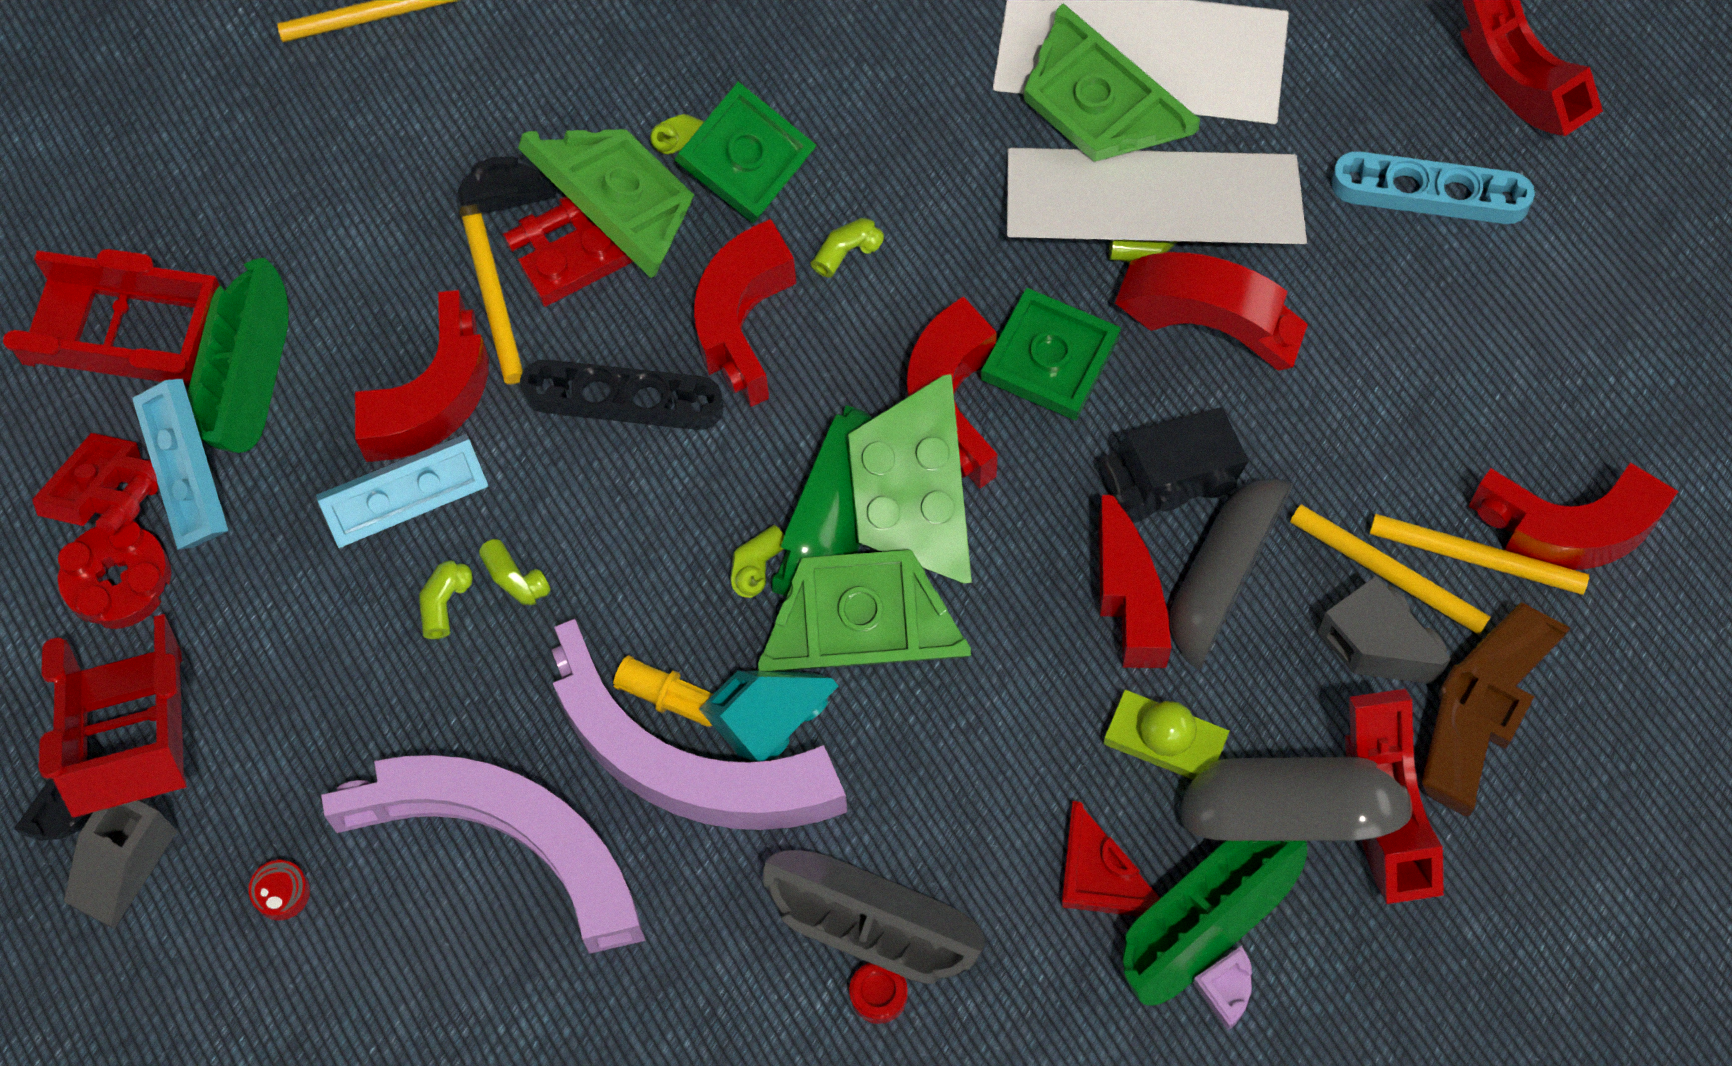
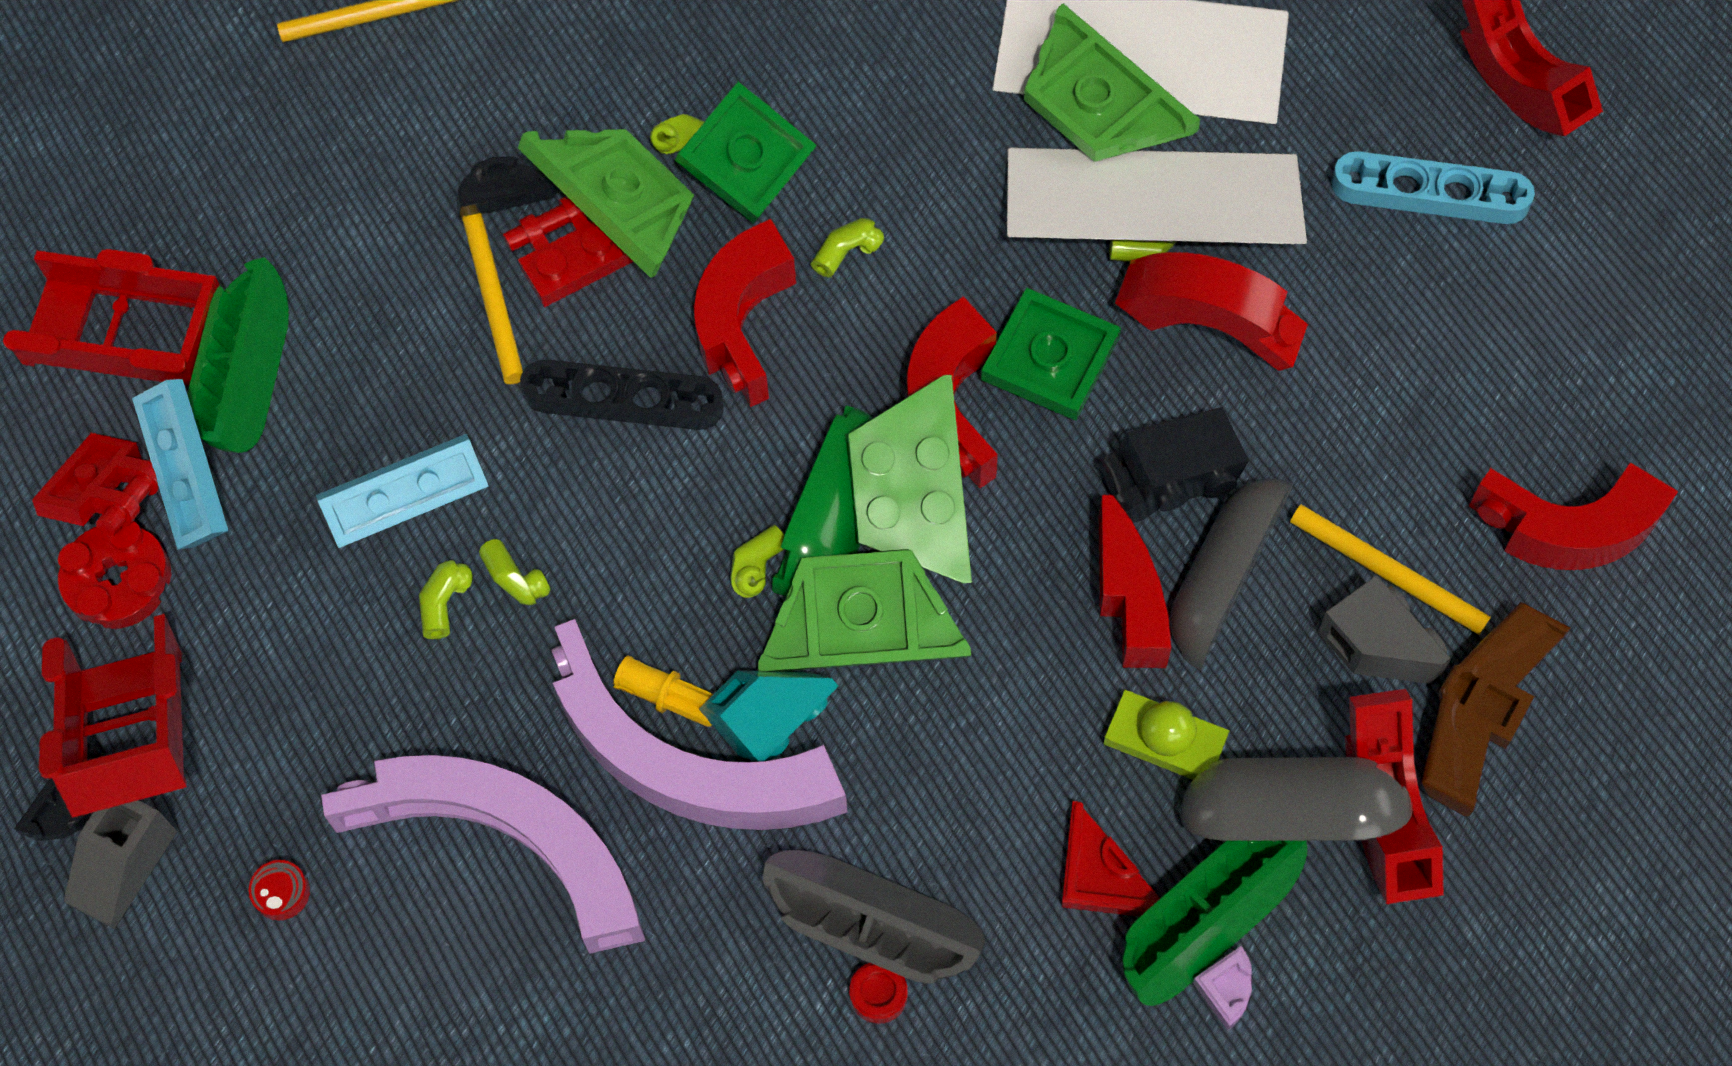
red arch [355,290,489,462] -> none
yellow bar [1369,513,1589,595] -> none

